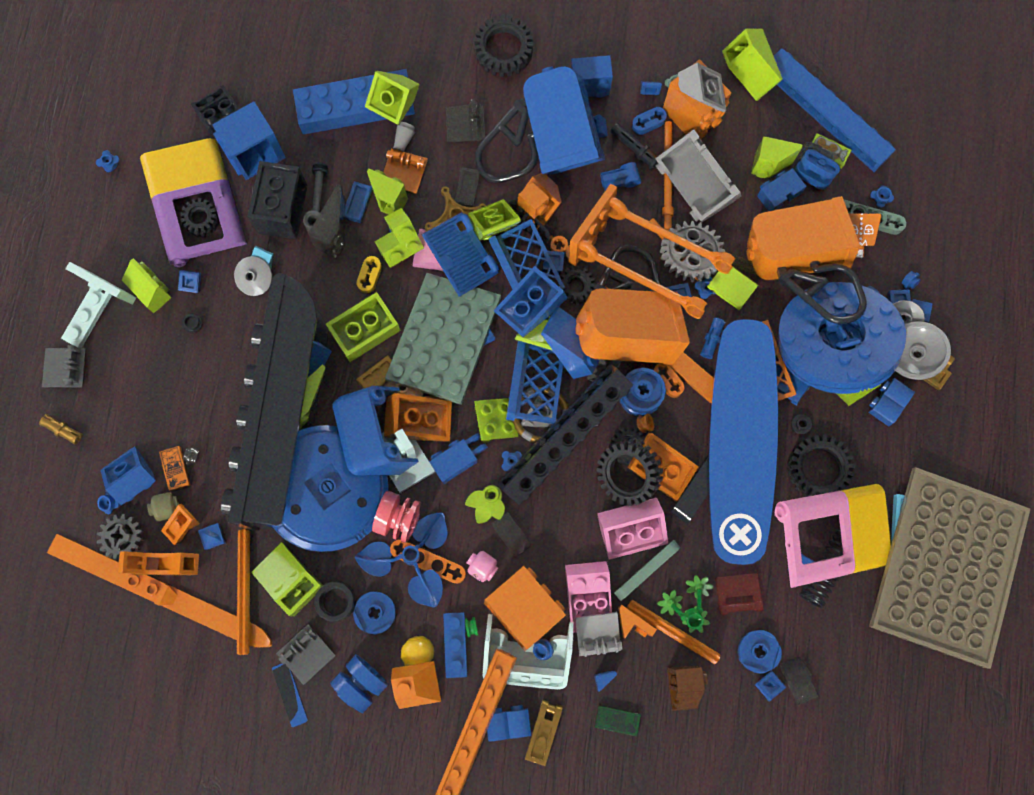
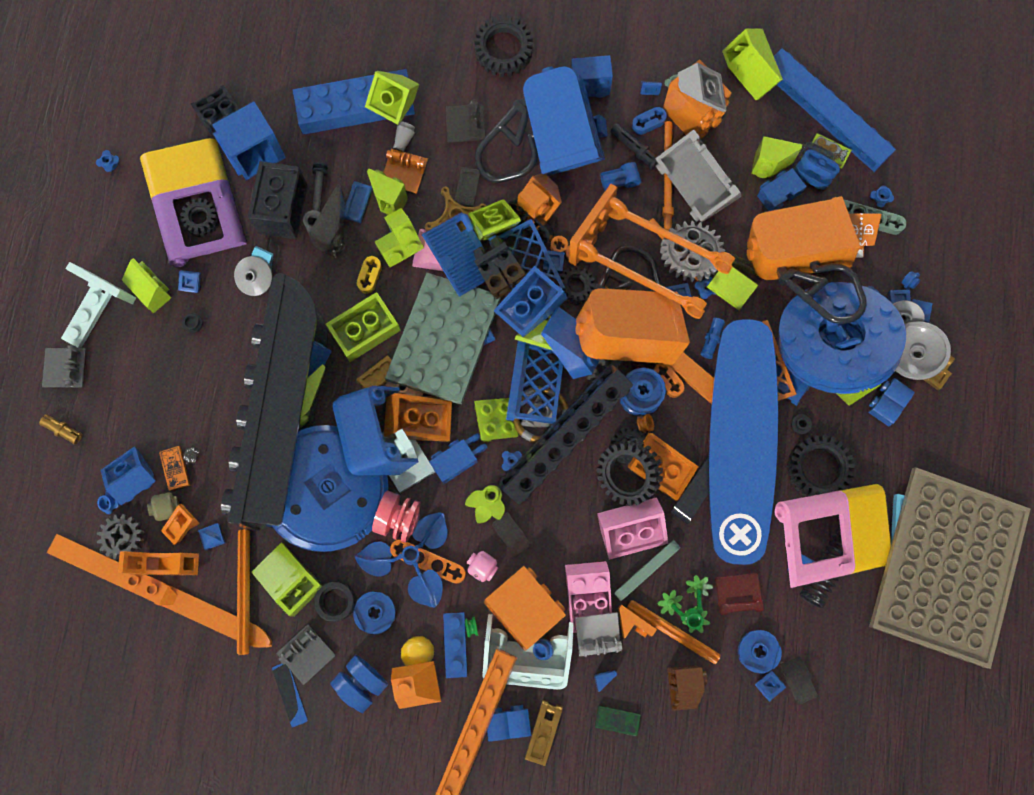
none -> hips [473,236,526,299]

